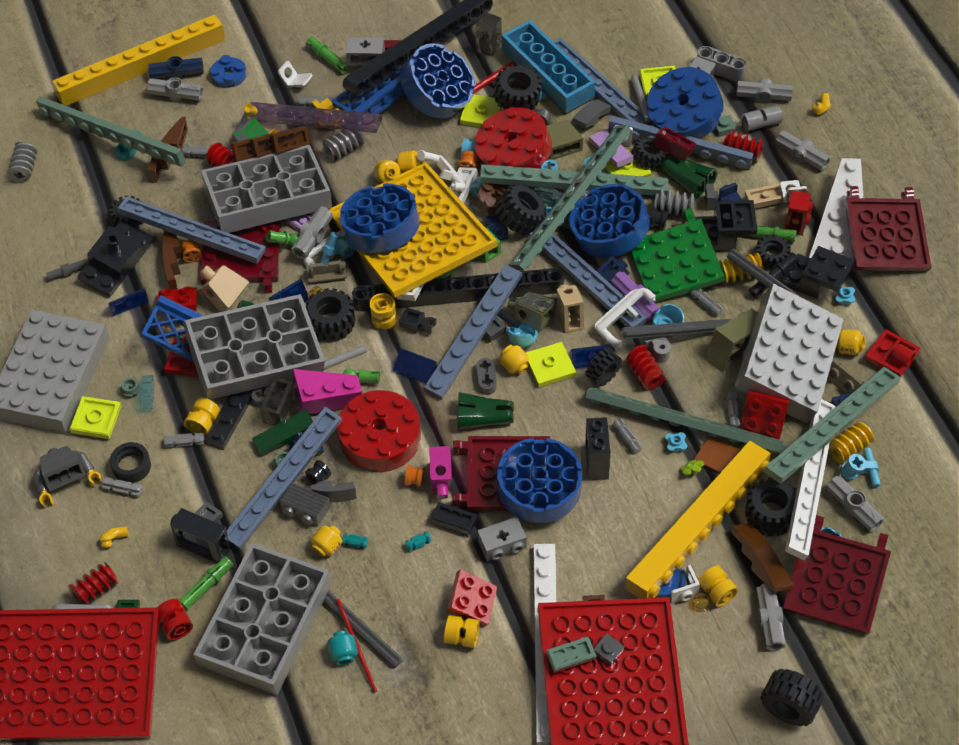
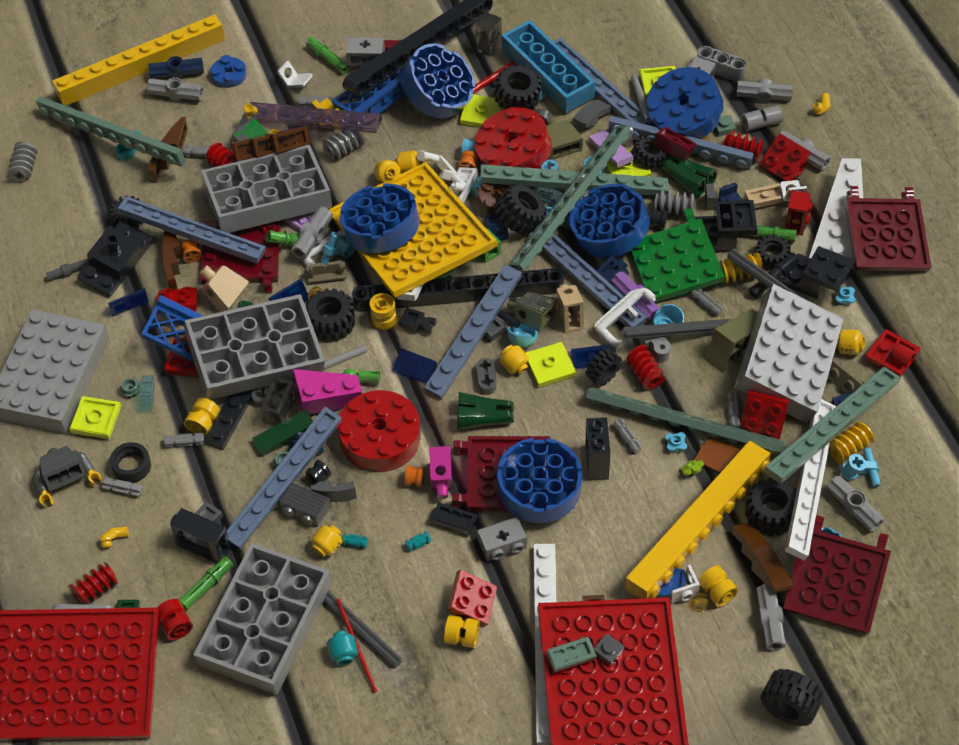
none -> red plate [759,133,811,181]

